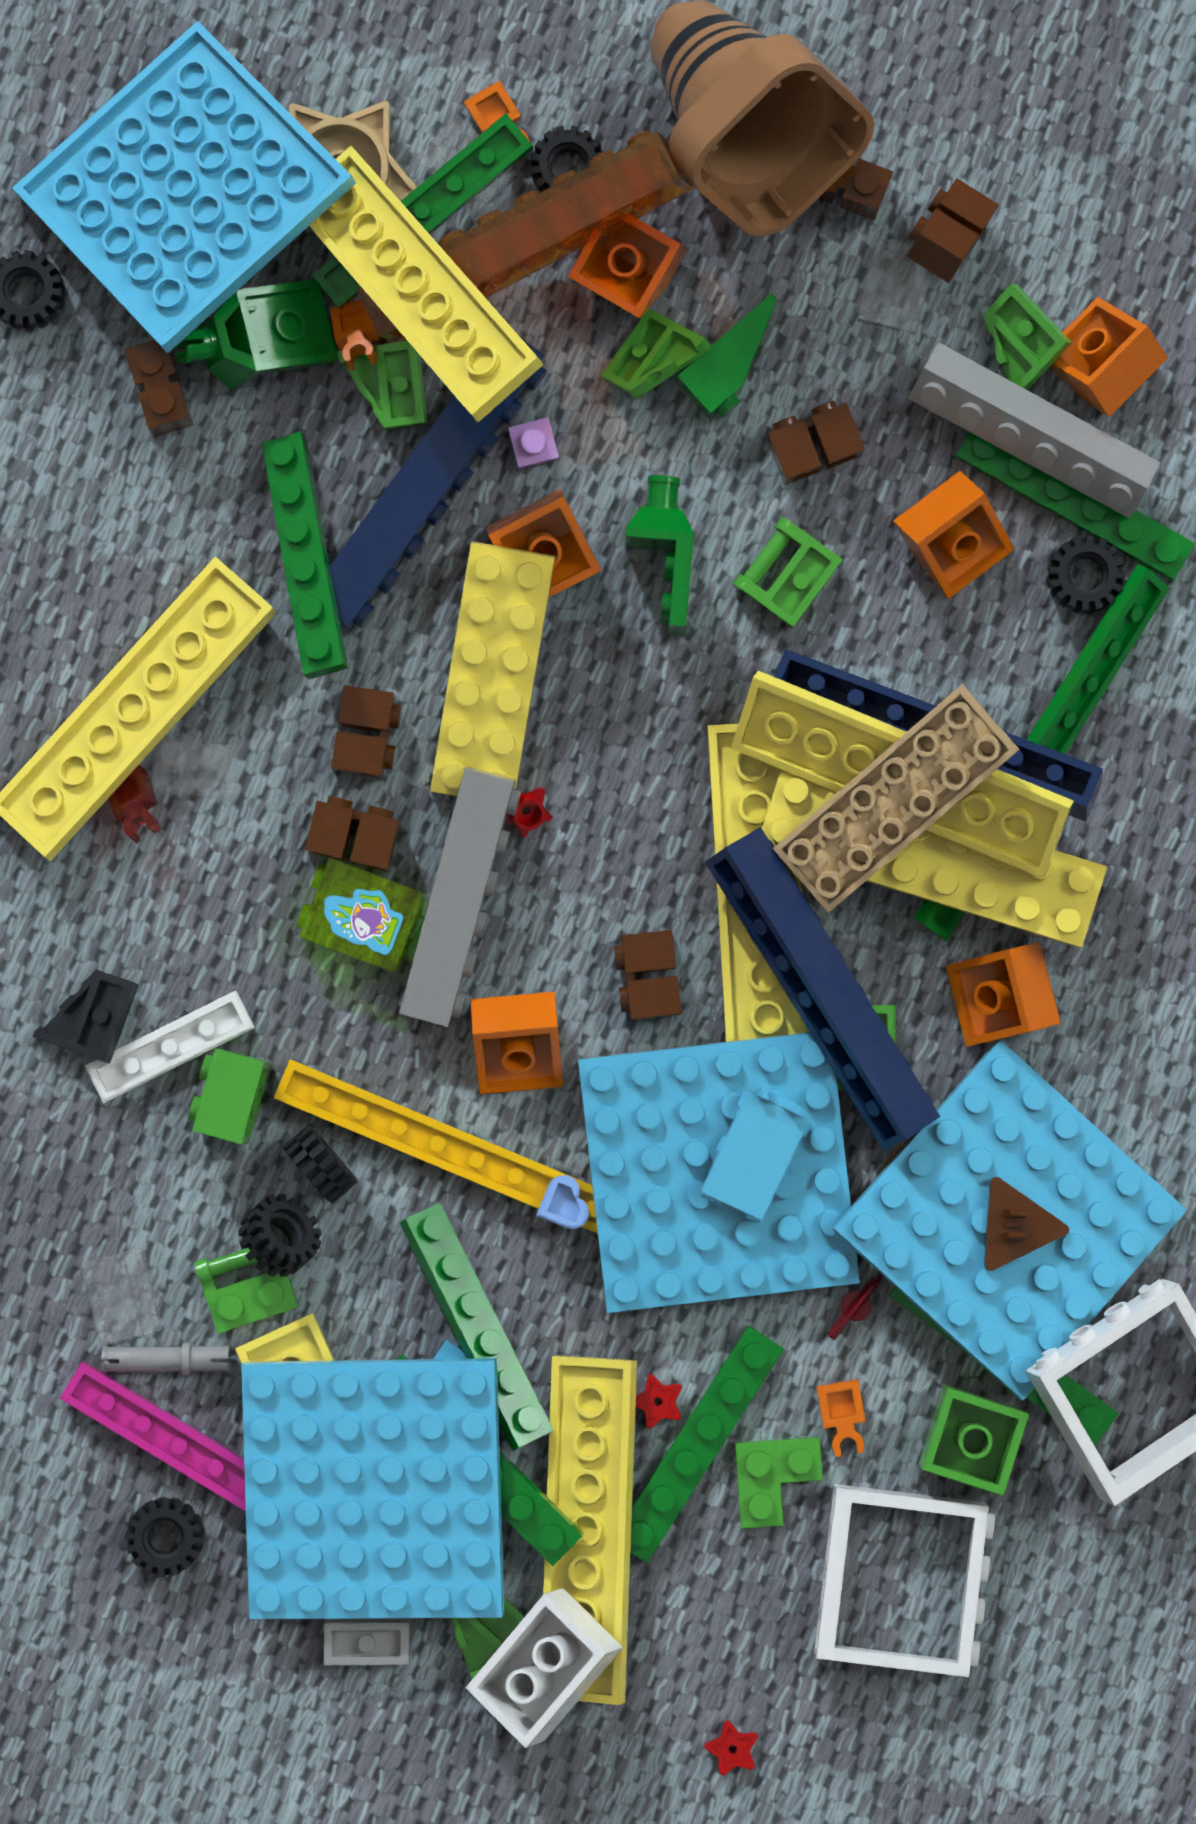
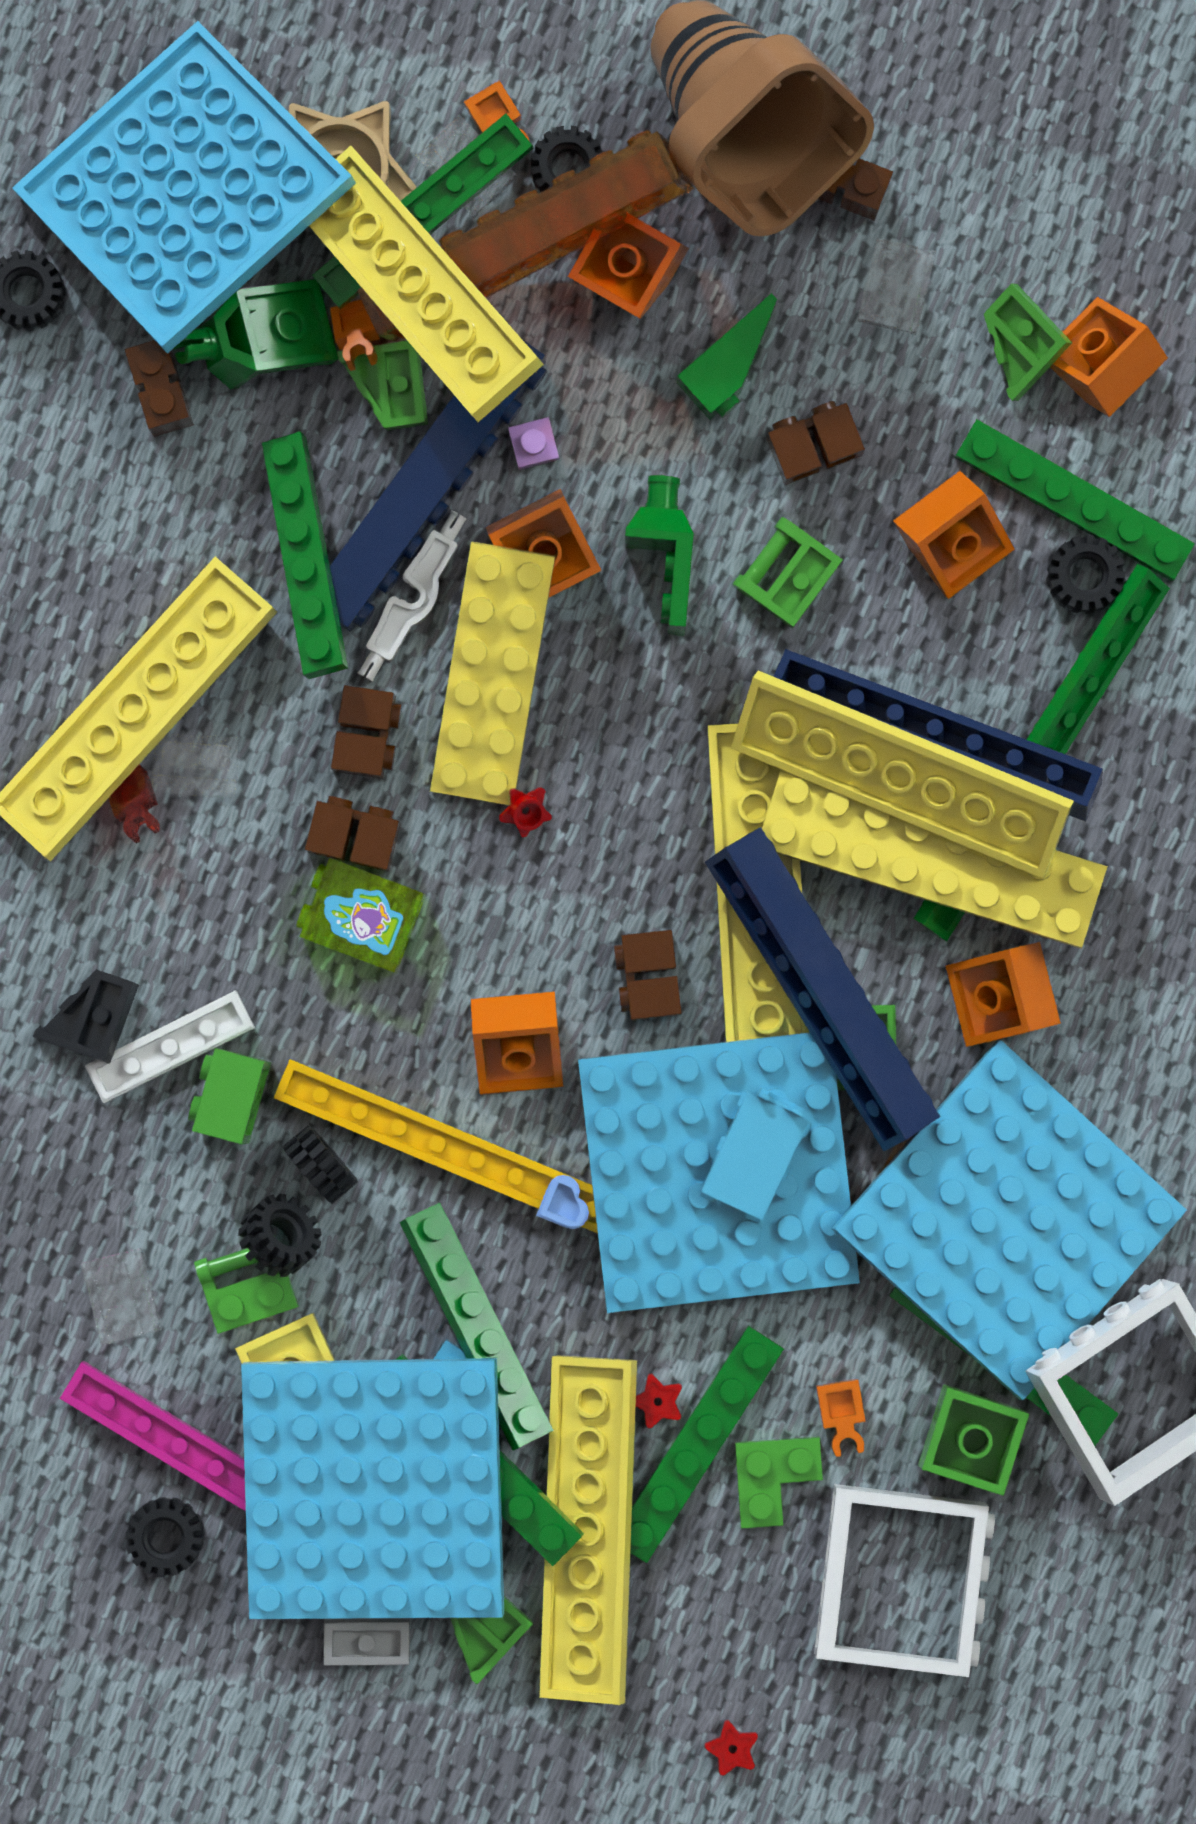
light grey pin [101,1342,232,1376] -> none
light grey brick [399,767,521,1027] -> none
white brick [466,1588,623,1748] -> none
bright green wing [601,308,712,399] -> none
tan plate [773,684,1019,913] -> none
dark red piece [827,1273,882,1340] -> none
reddish brown piece [907,178,999,283] -> none
light grey brick [908,342,1160,519] -> none
reddish brown piece [984,1177,1069,1271] -> none
none -> white piece [357,510,467,682]

